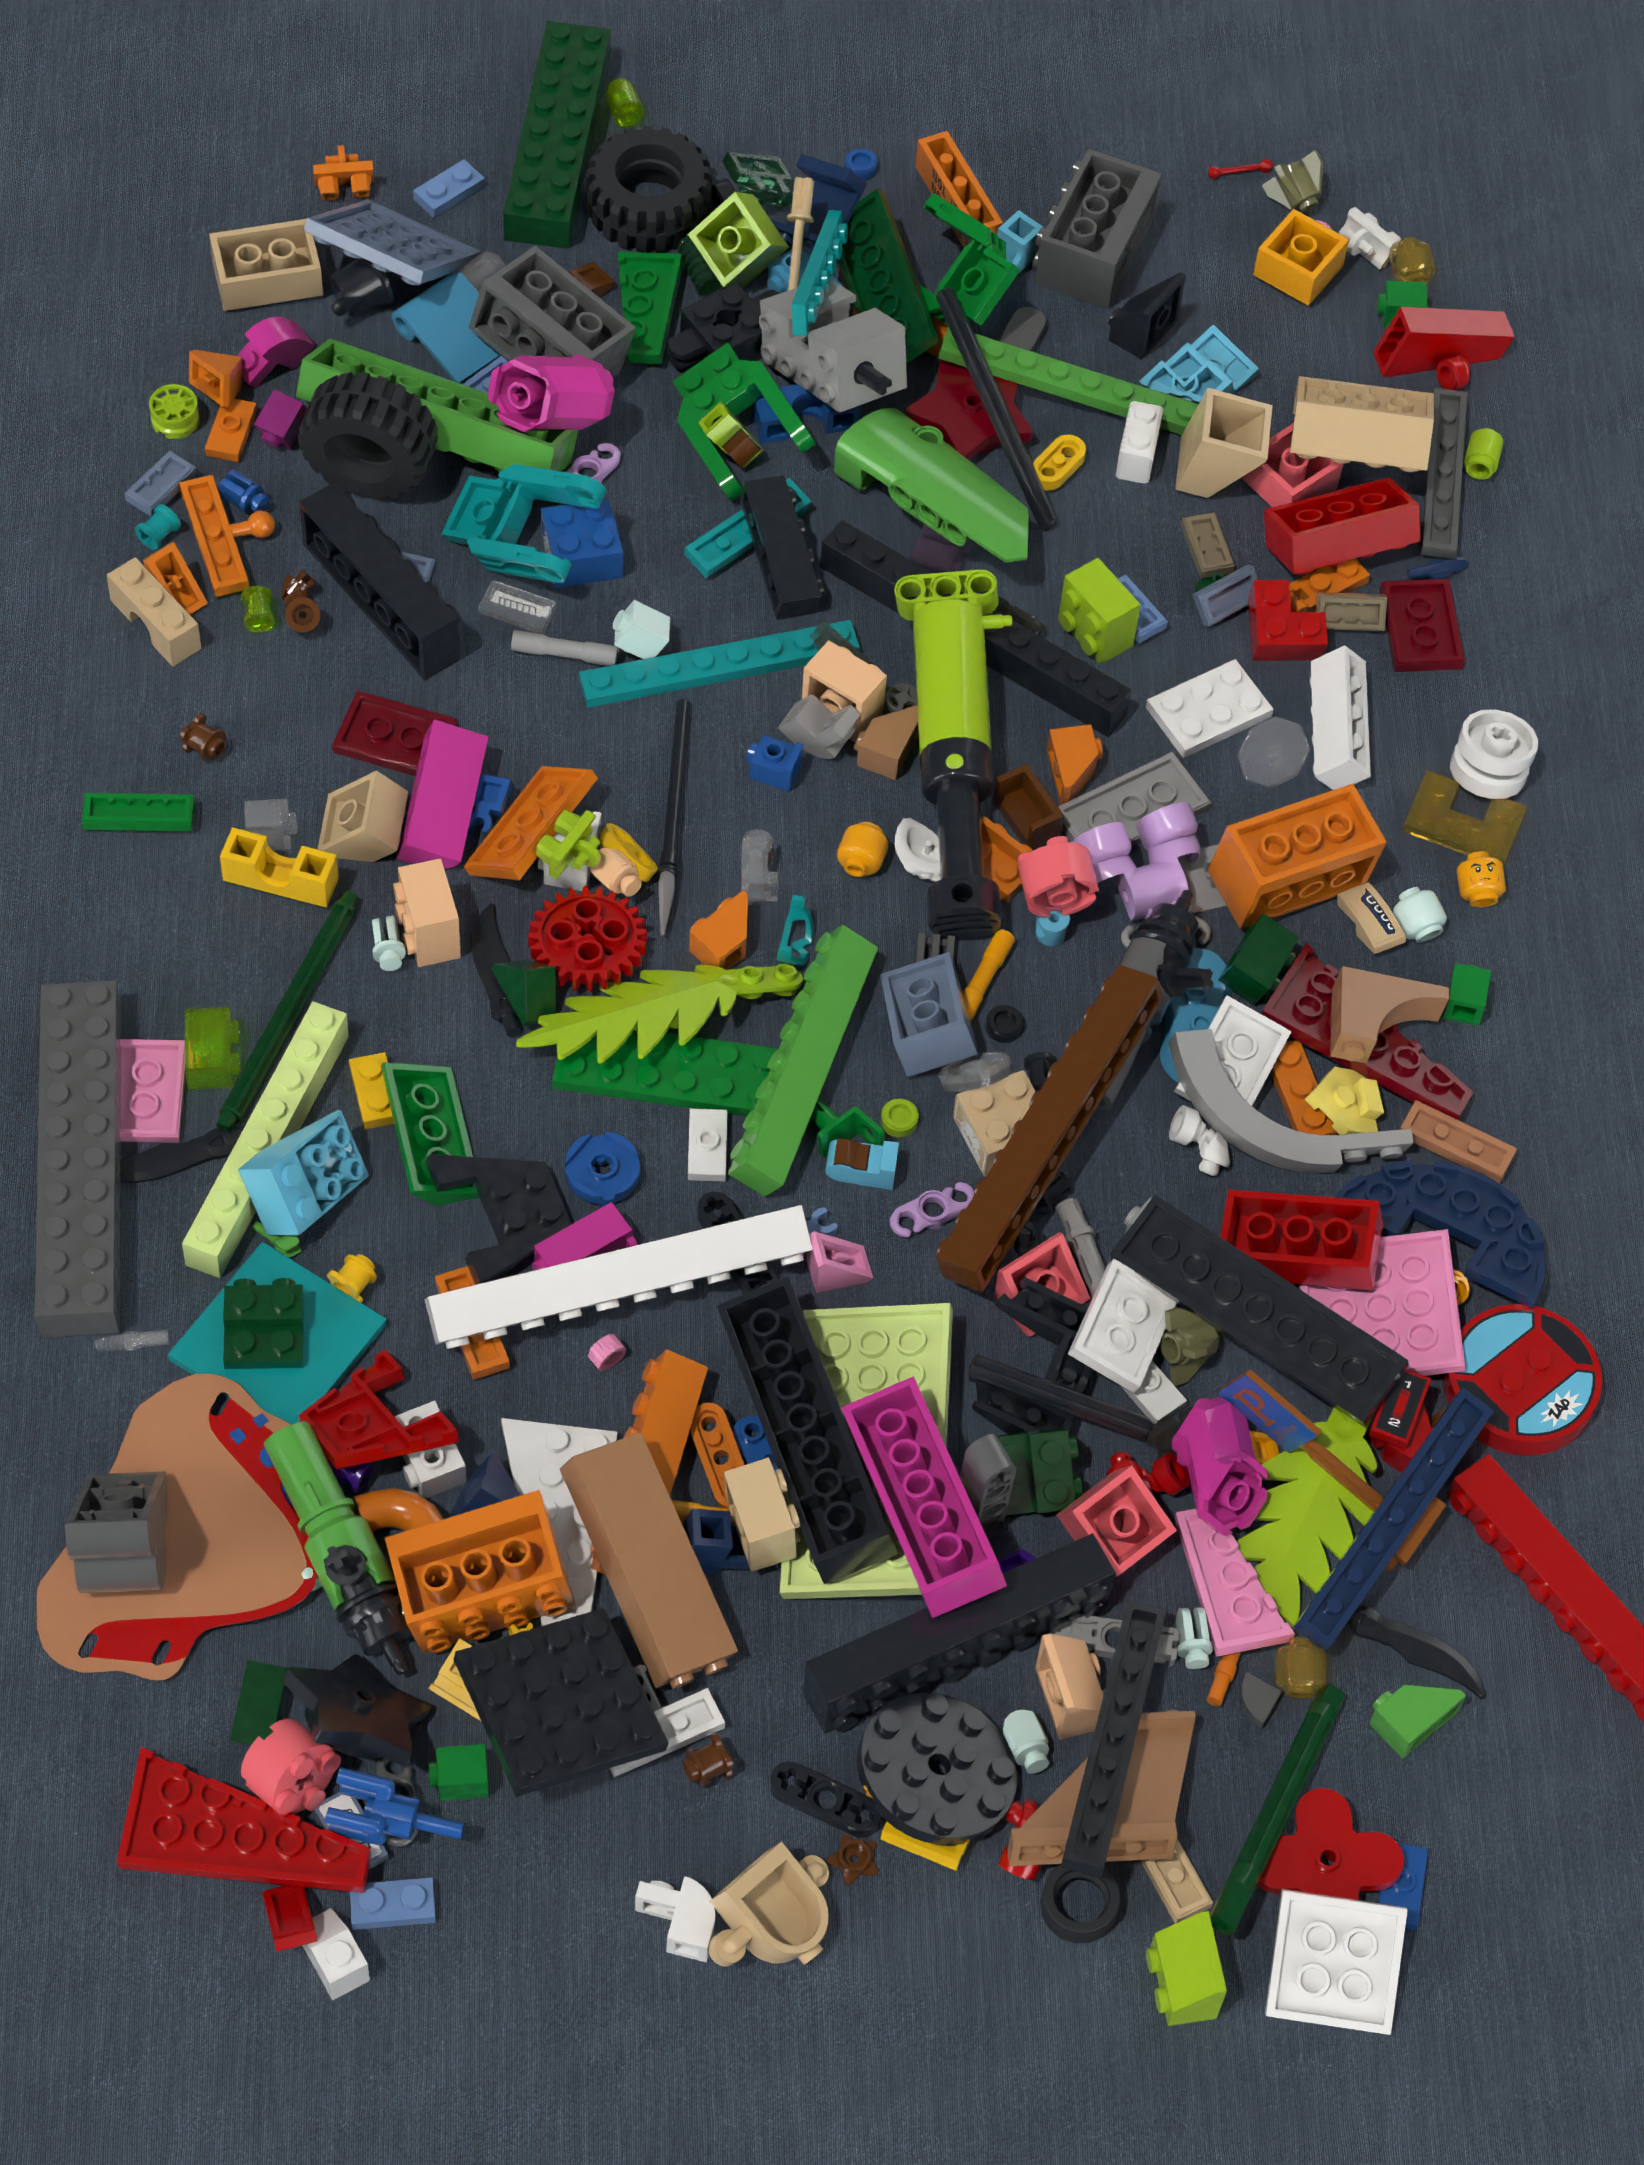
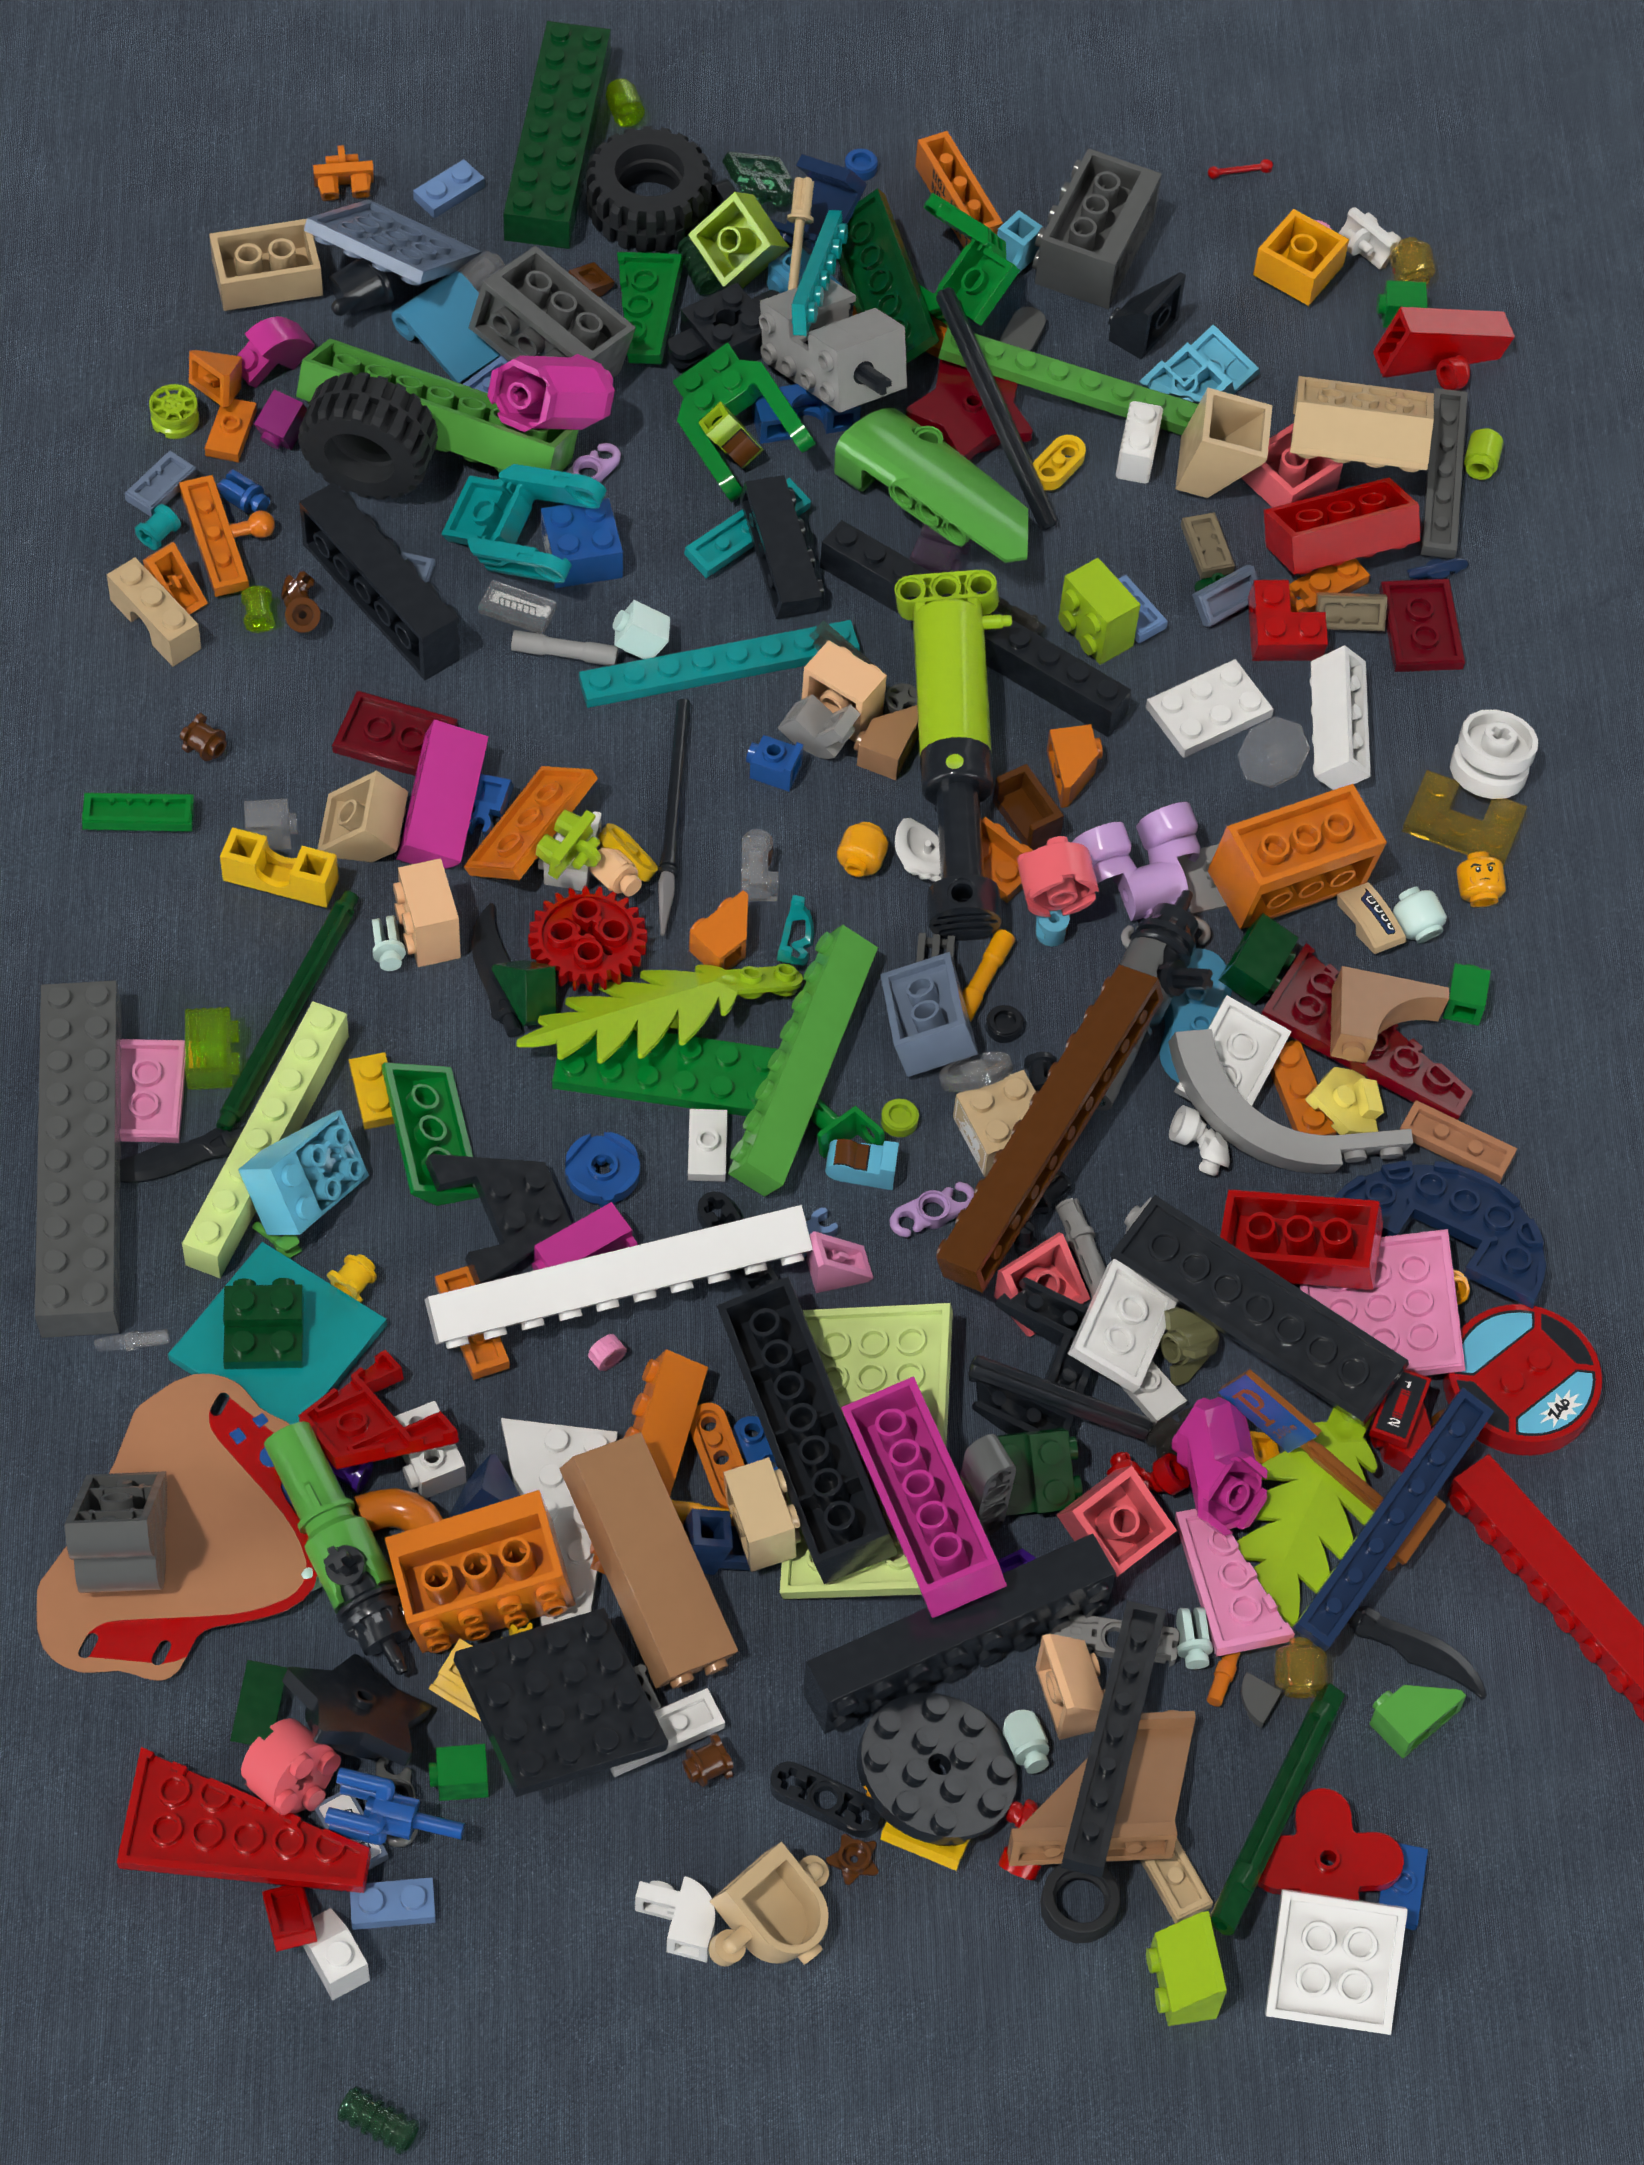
light grey tile [1058,752,1211,848] -> none
olive brick [1262,150,1323,213] -> none
none -> clear green piece [337,2086,419,2155]

